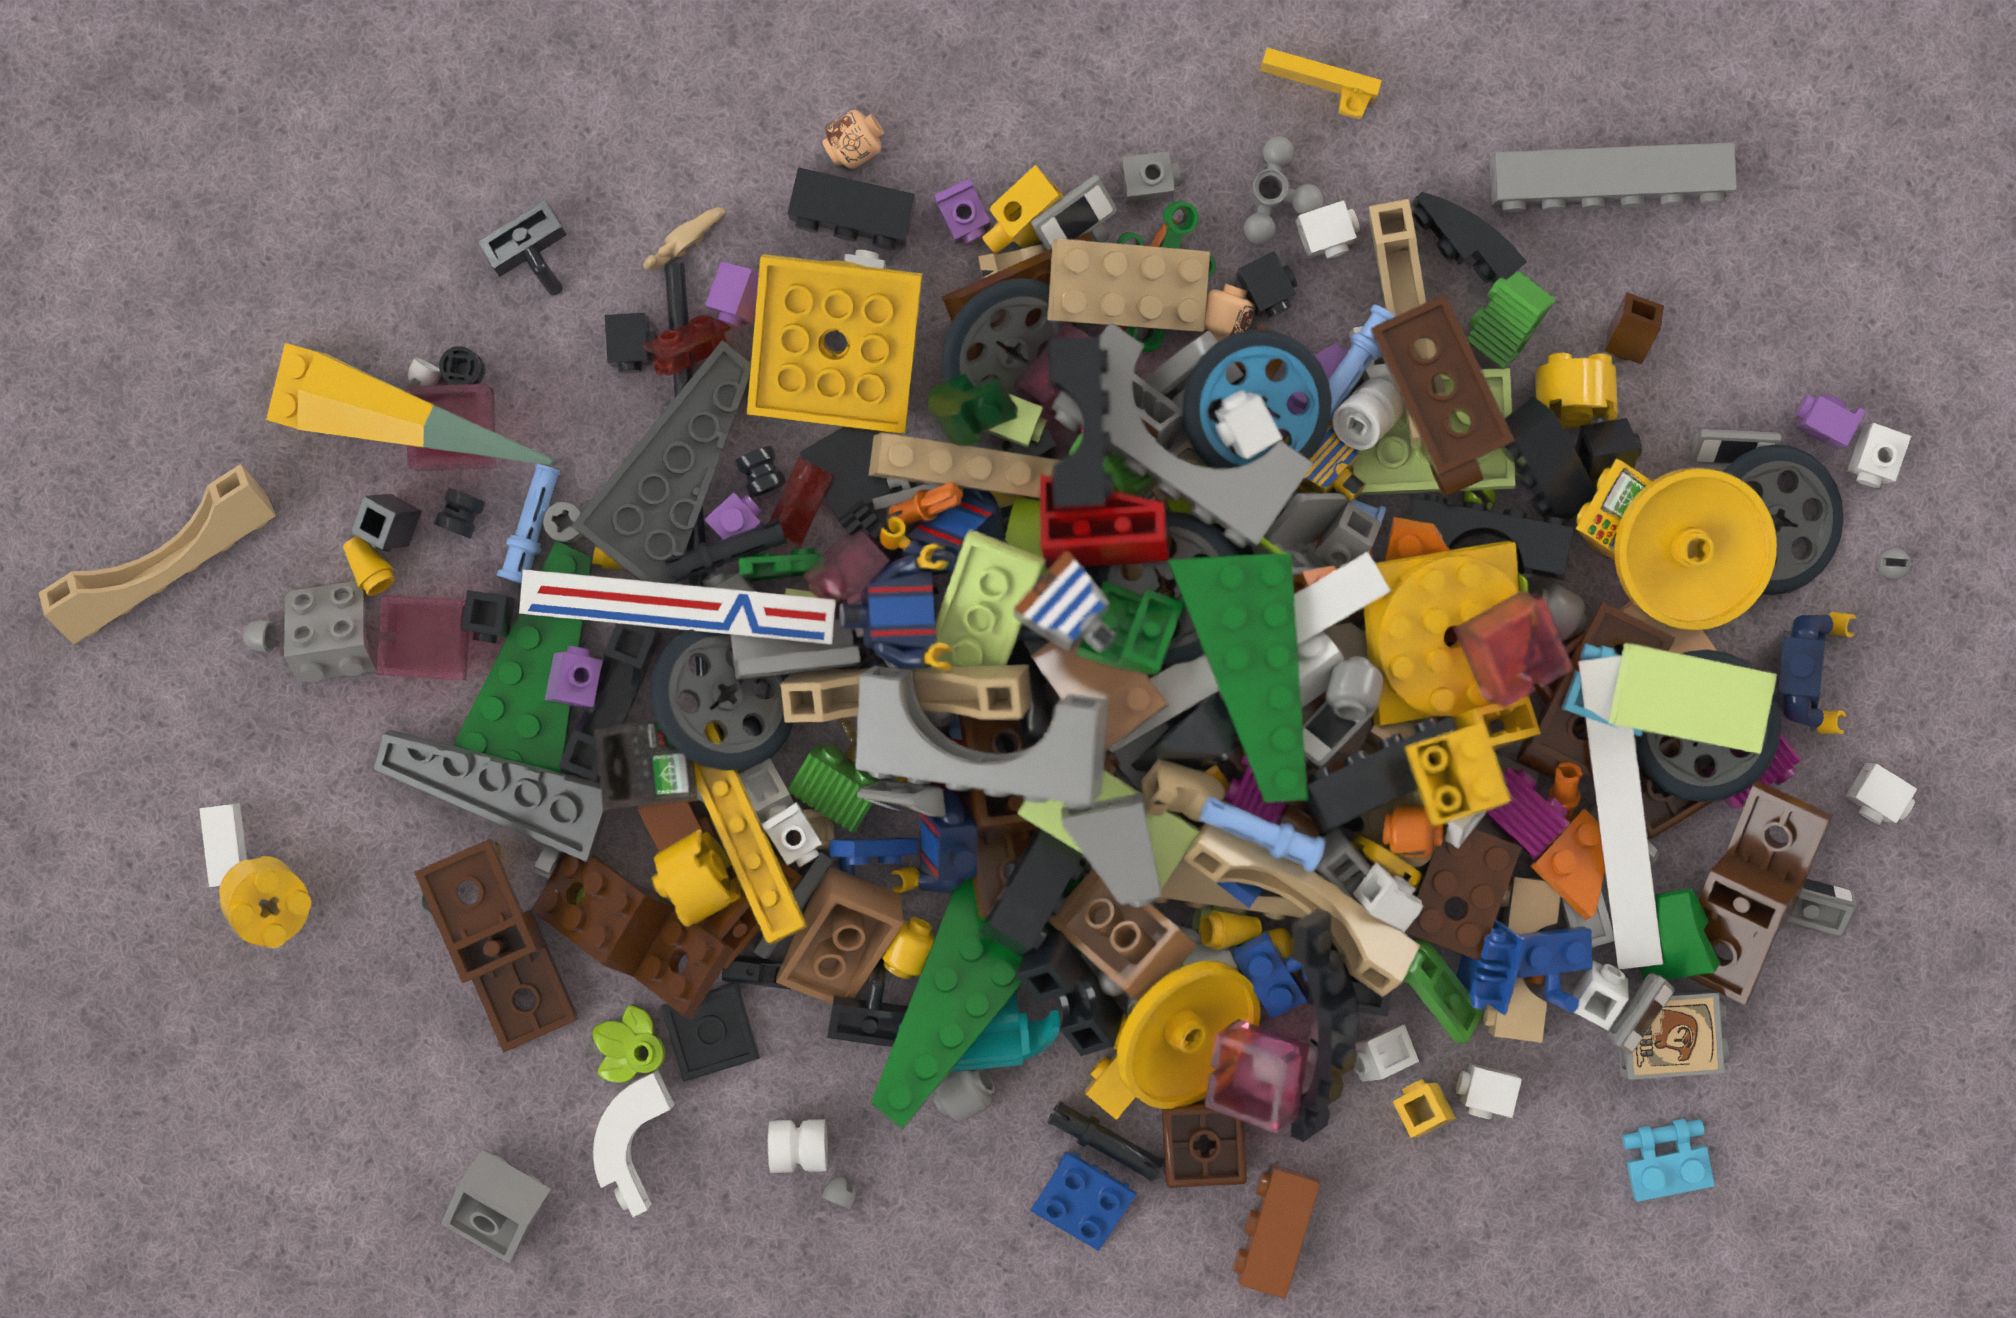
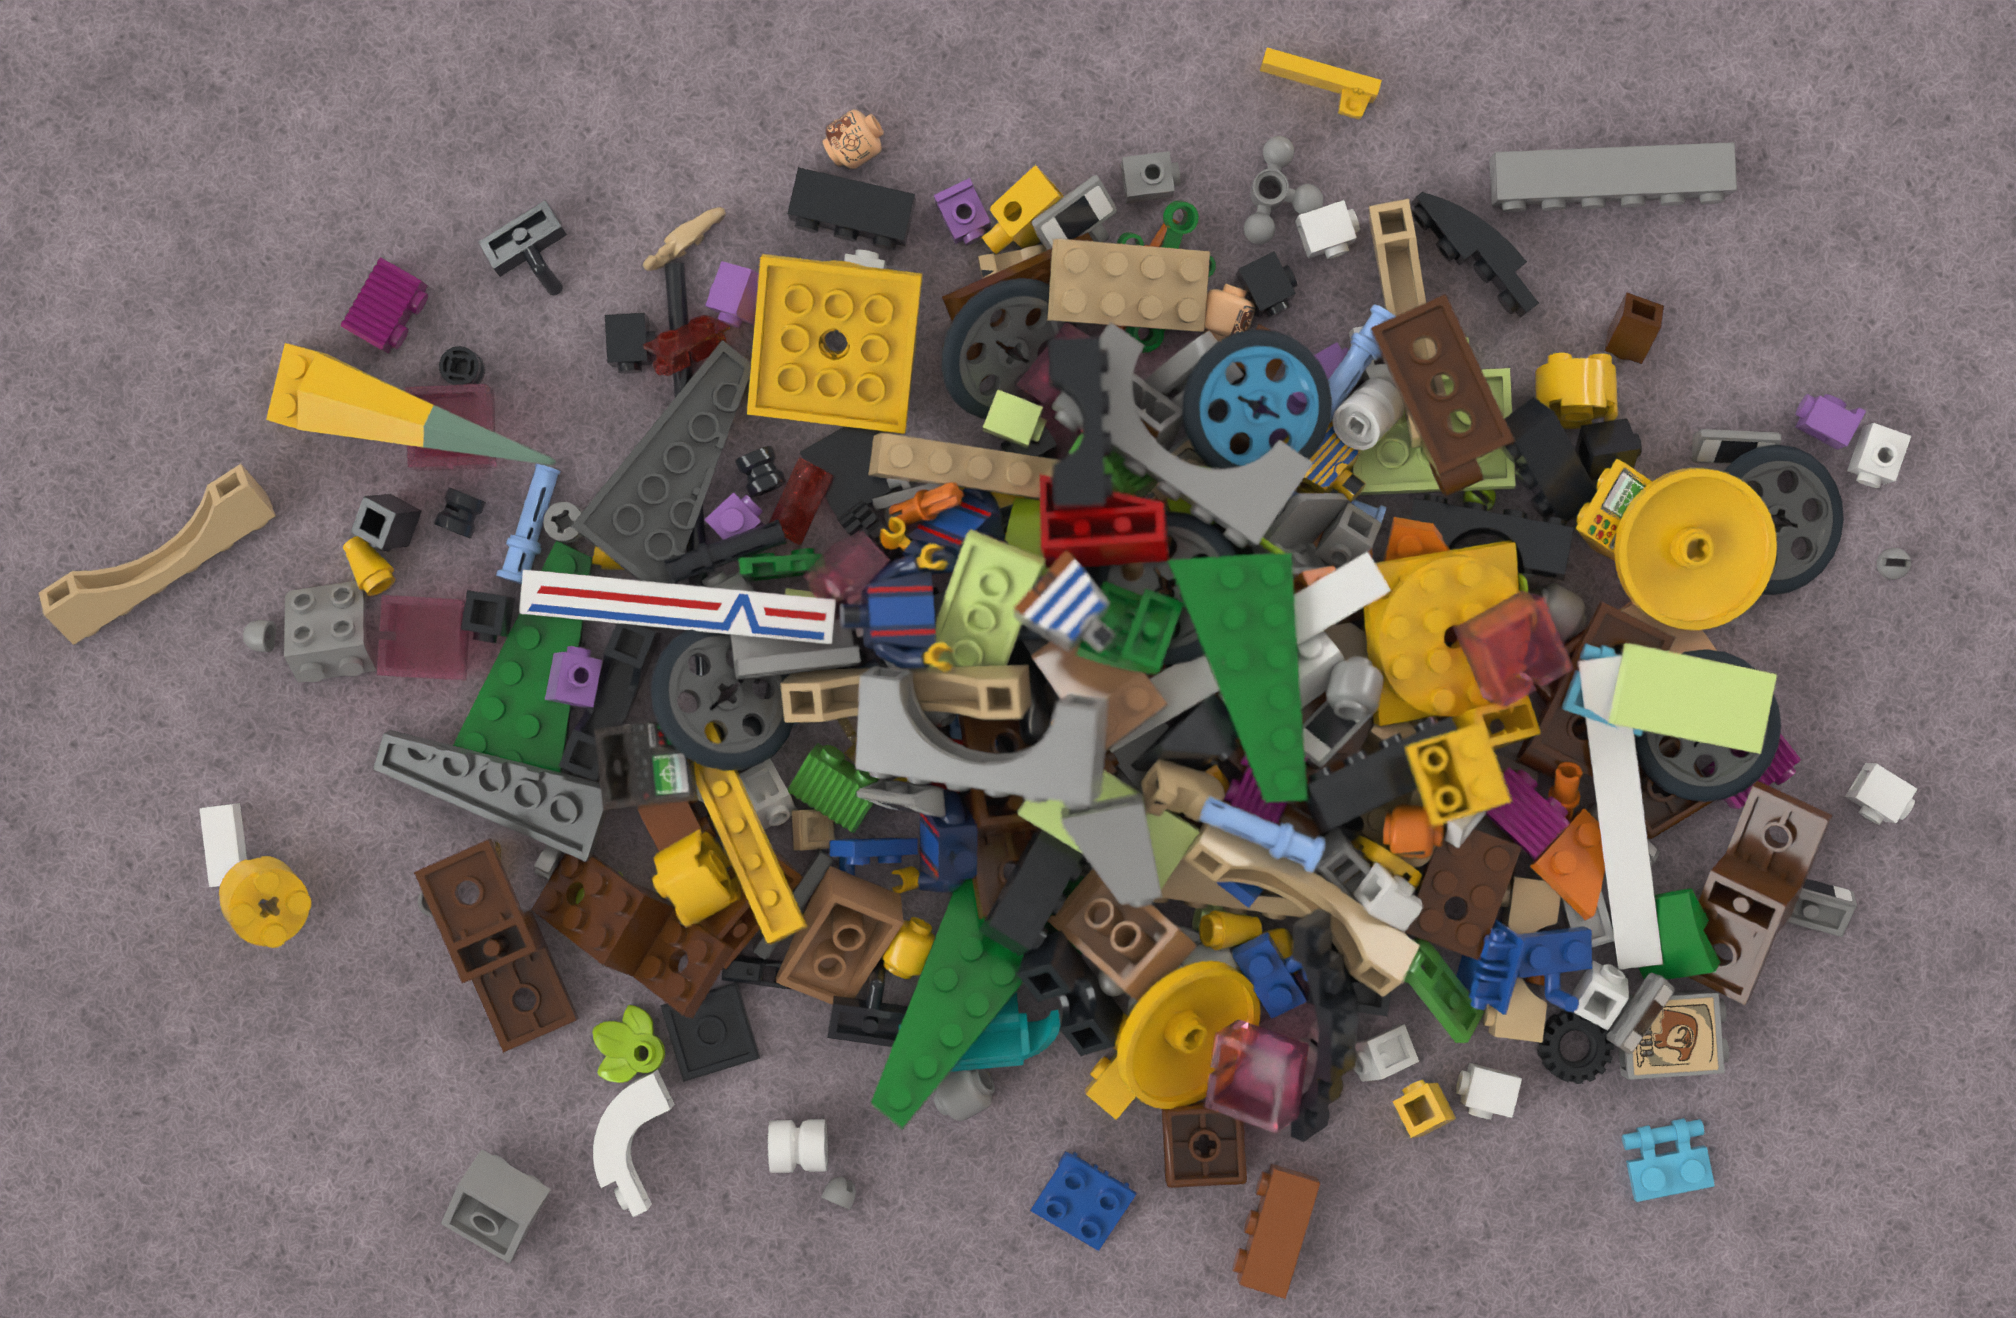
white hinge [408,357,442,391] -> none
white brick [761,802,823,867] -> none
dark green brick [928,374,1018,446] -> none
black pin [1047,1100,1164,1182] -> none
white brick [1215,391,1282,459] -> none
bright green brick [1467,271,1555,369] -> none
dark blue torso [1777,611,1856,734] -> none
none -> magenta brick [341,257,428,354]
none -> black tyre [1537,1010,1614,1084]

